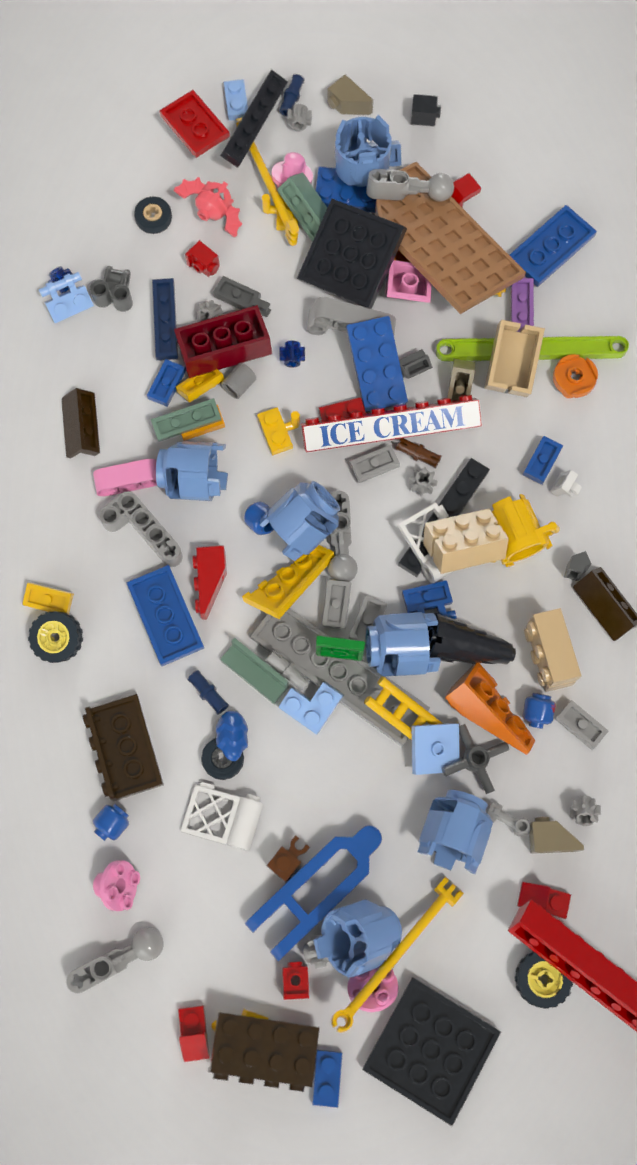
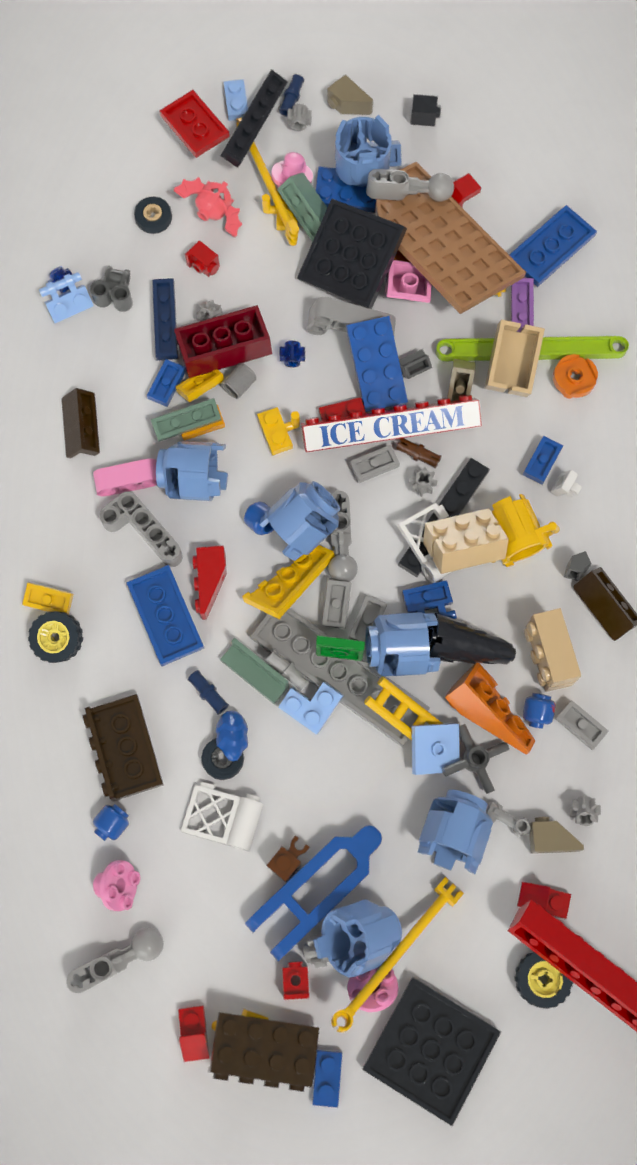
dark grey plate [213,276,271,317] -> none

